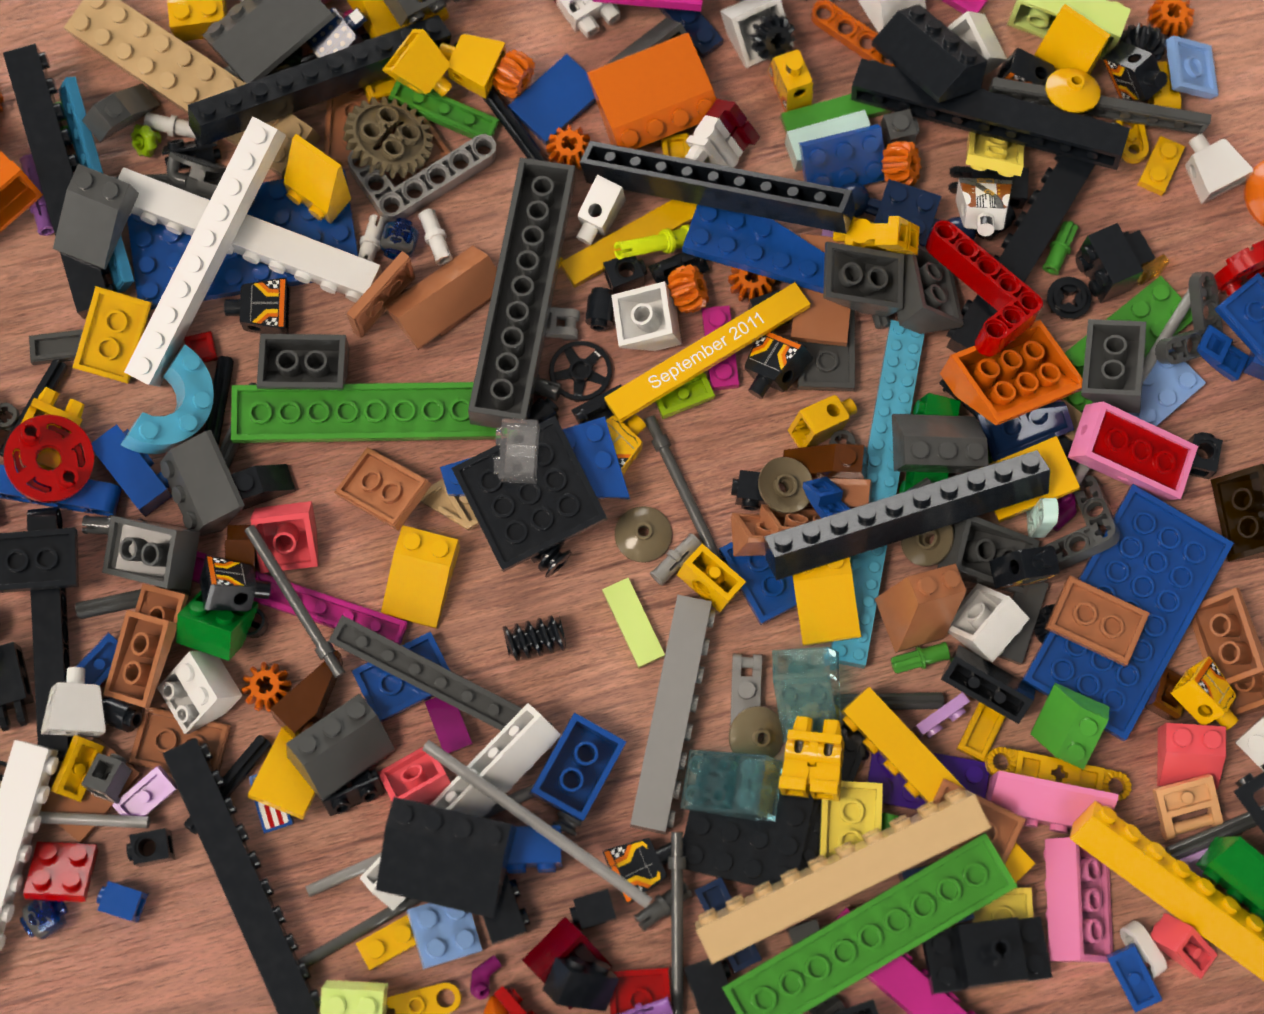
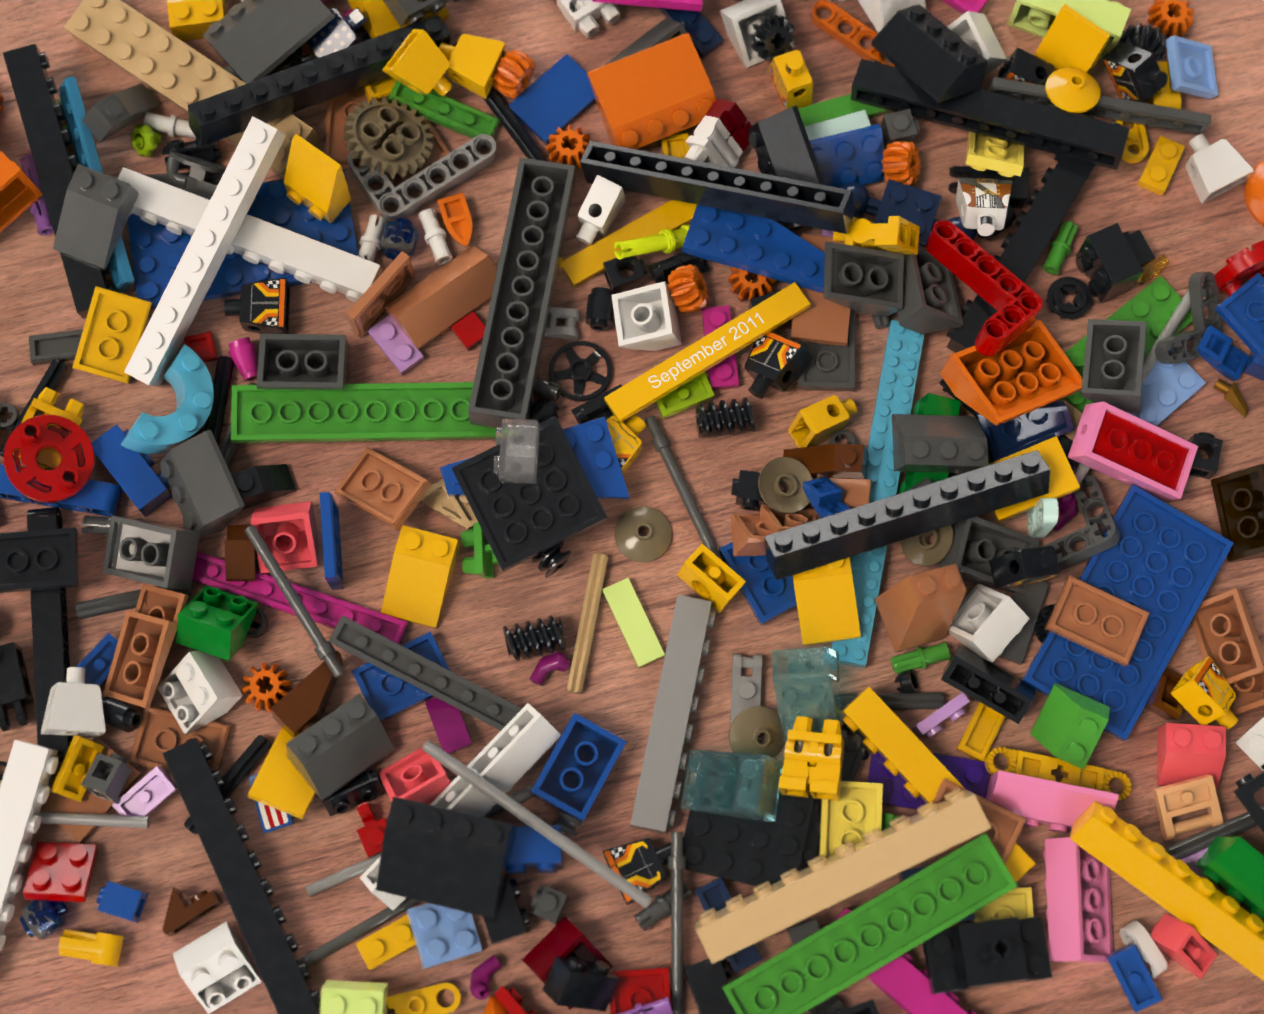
black brick [126,828,175,867] -> none
black torso [199,555,271,611] -> none
black brick [569,889,617,930] -> none
light grey pin [650,533,702,586] -> none
none -> yellow piece [59,929,124,967]
none -> reddish brown slope [162,887,223,936]
none -> white slope [173,922,262,1014]
none -> dark pink cone [228,337,258,381]
none -> blue tile [320,492,344,590]
none -> red plate [356,802,386,858]
none -> lavender plate [368,315,424,376]
none -> orange plate [437,192,473,246]
none -> red tile [451,311,485,351]
none -> bright green hips [461,523,499,579]
none -> magenta arm [529,652,571,686]
none -> dark grey brick [529,885,568,925]
none -> tan axle [567,553,608,694]
none -> black piece [695,397,756,439]
none -> black slope [748,106,825,232]
none -> black hinge [895,669,919,693]
none -> pearl gold bar [1213,378,1249,418]

